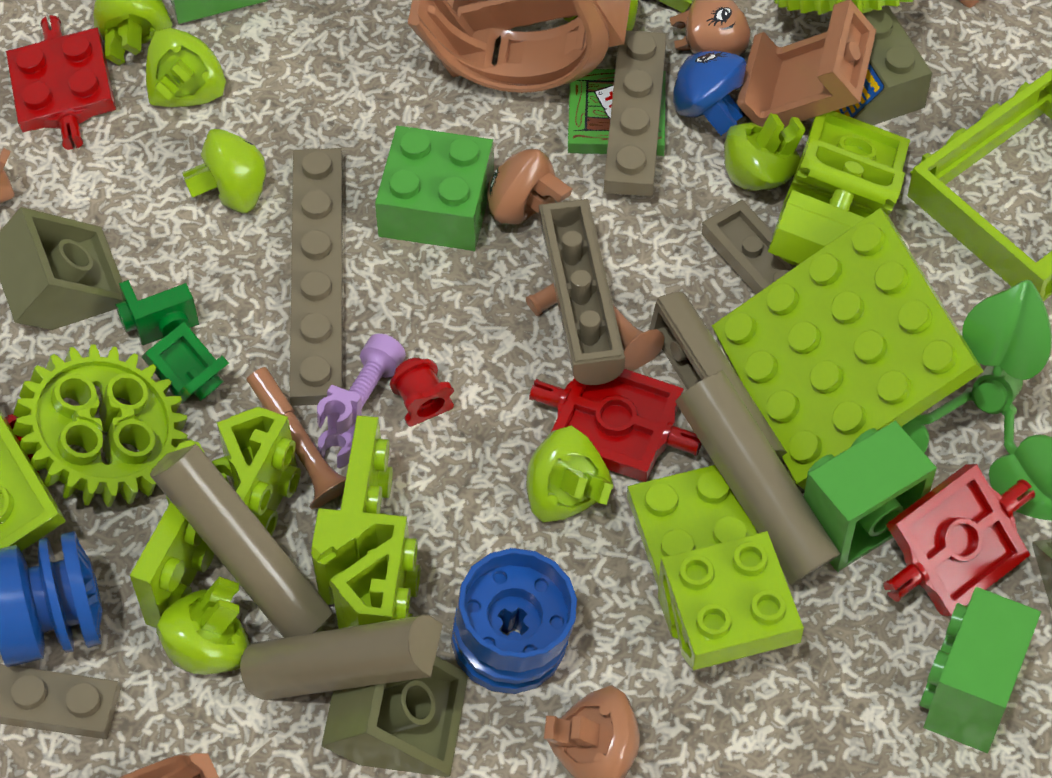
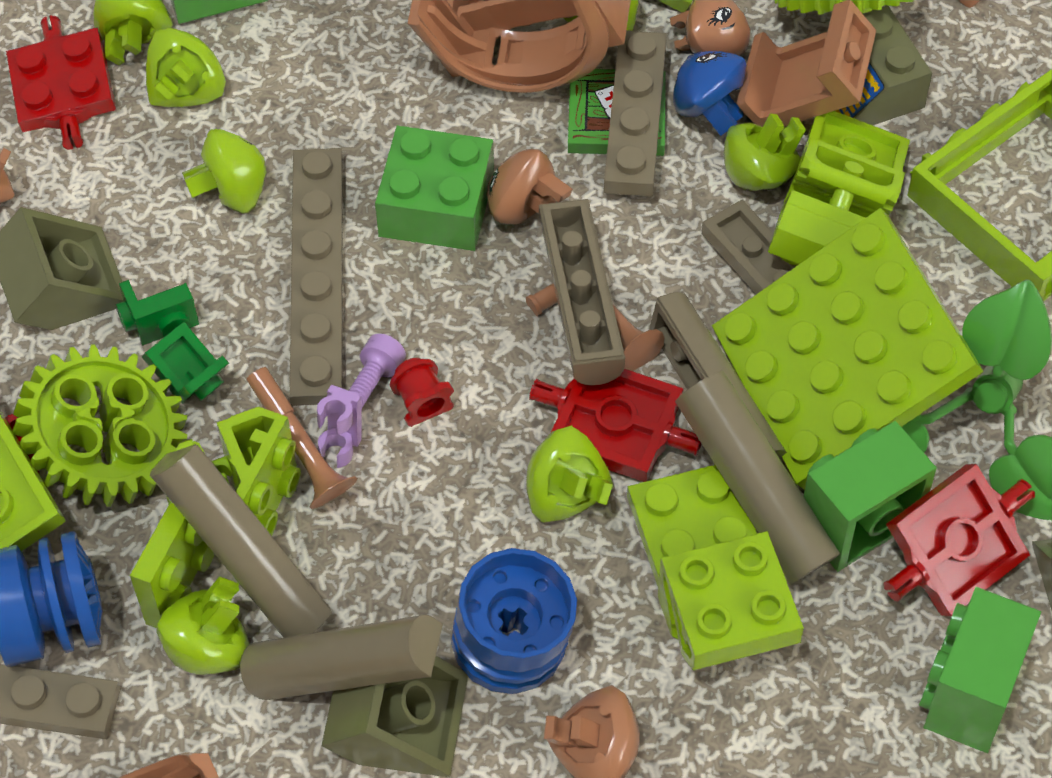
lime piece [311,415,421,629] -> none

